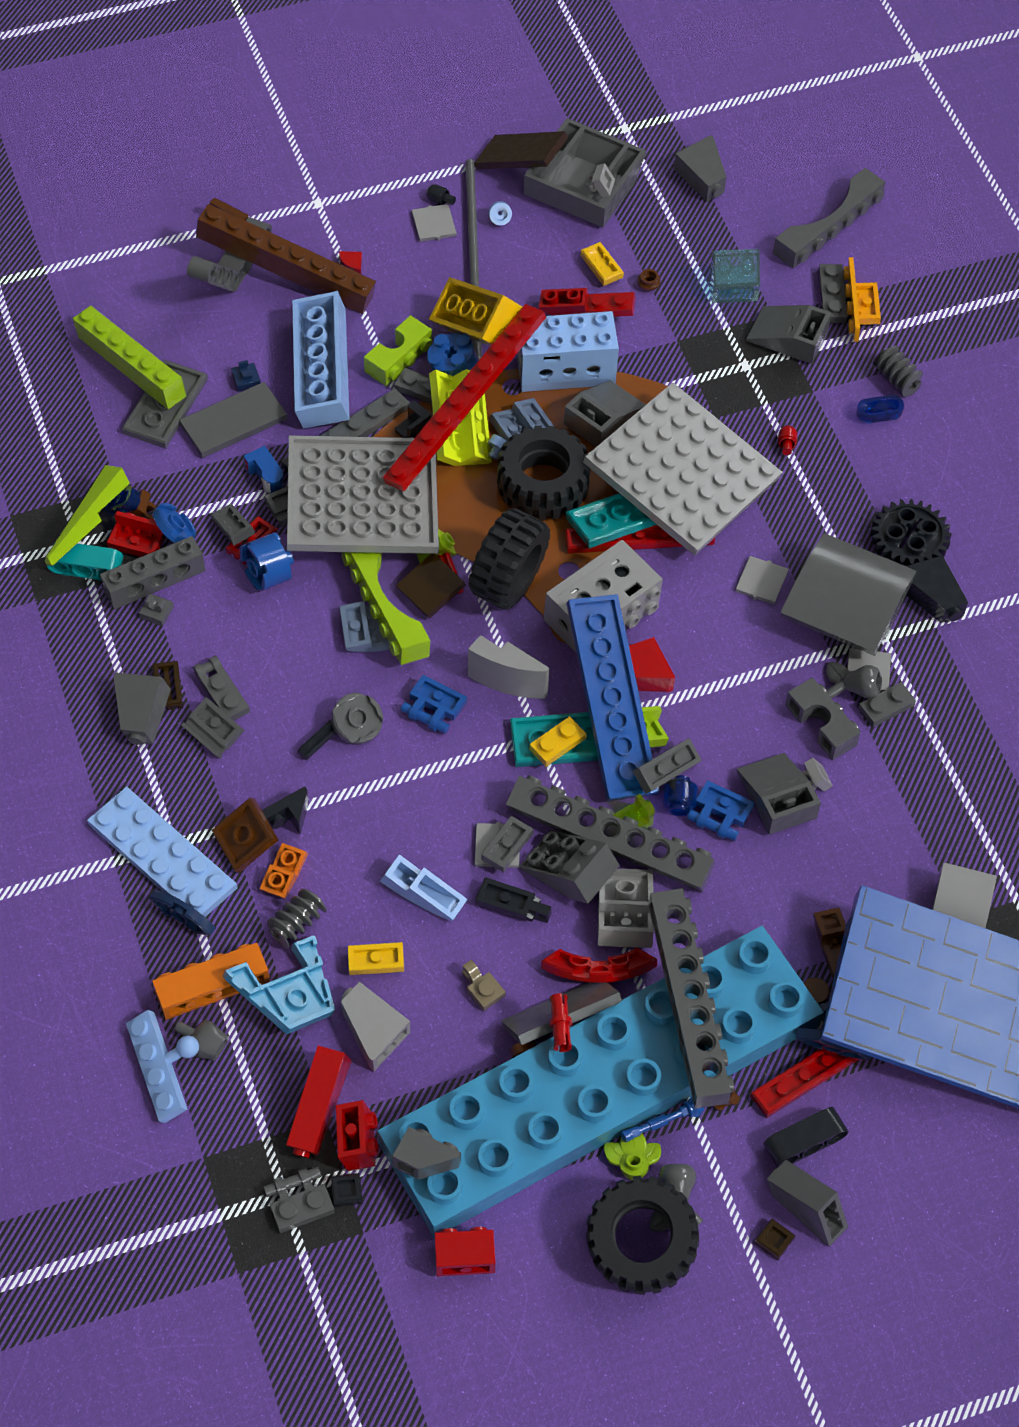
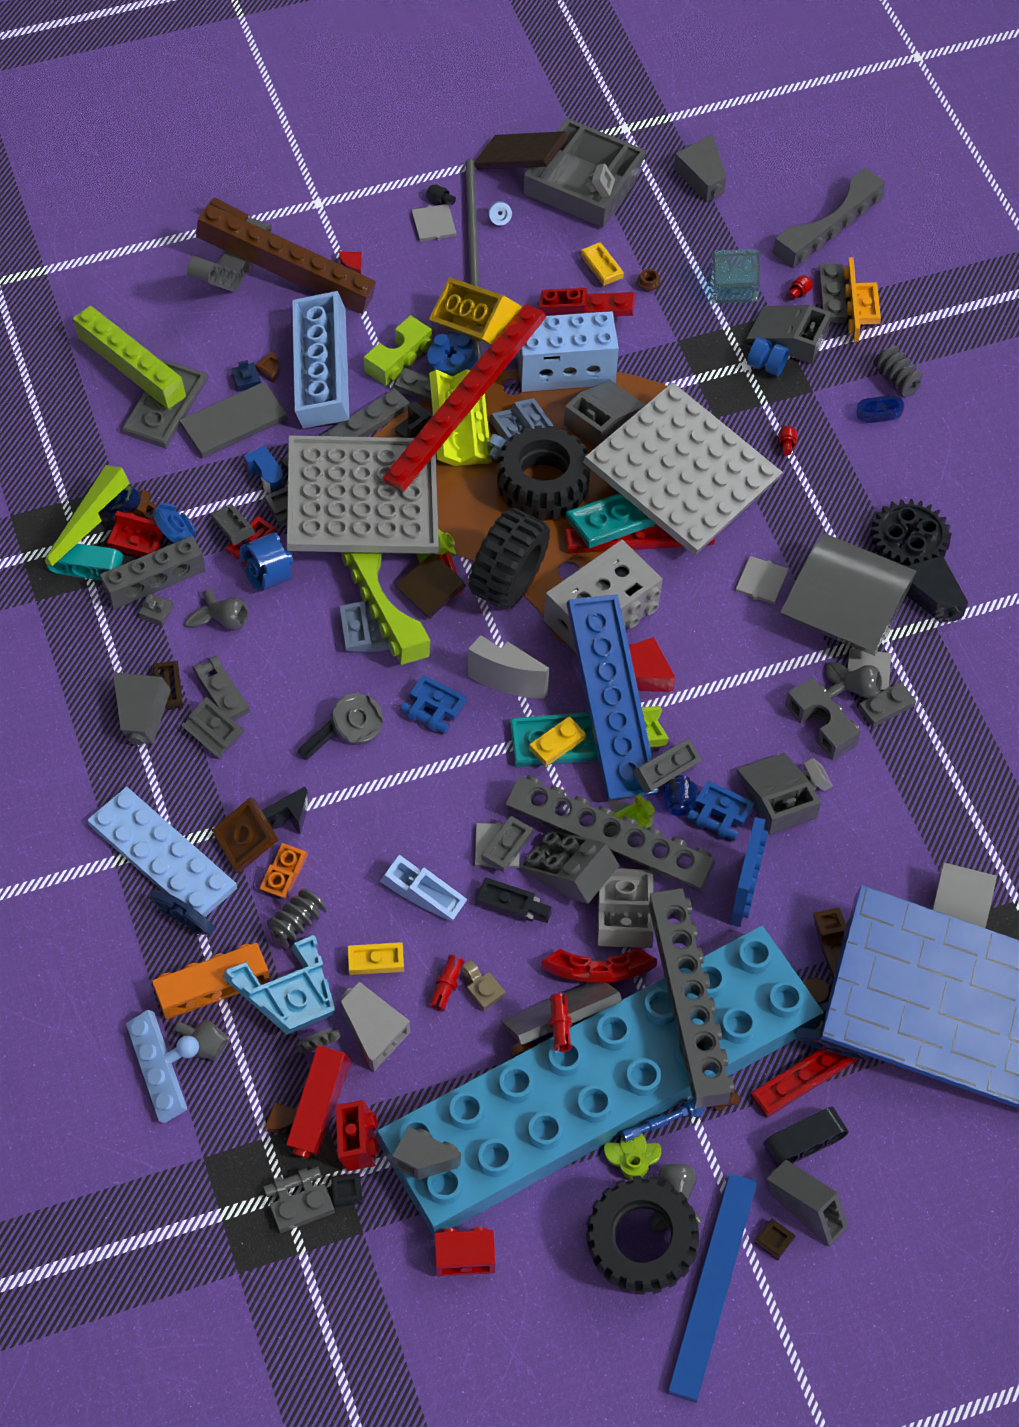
none -> dark grey piece [185,589,248,630]
none -> reddish brown tile [255,352,279,383]
none -> reddish brown tile [265,1102,297,1133]
none -> dark grey gear [296,1028,340,1054]
none -> red pin [428,955,465,1012]
none -> blue tile [668,1173,758,1403]
none -> blue plate [730,817,769,927]
none -> blue wheel [747,337,790,377]
none -> red cylinder [787,275,813,300]

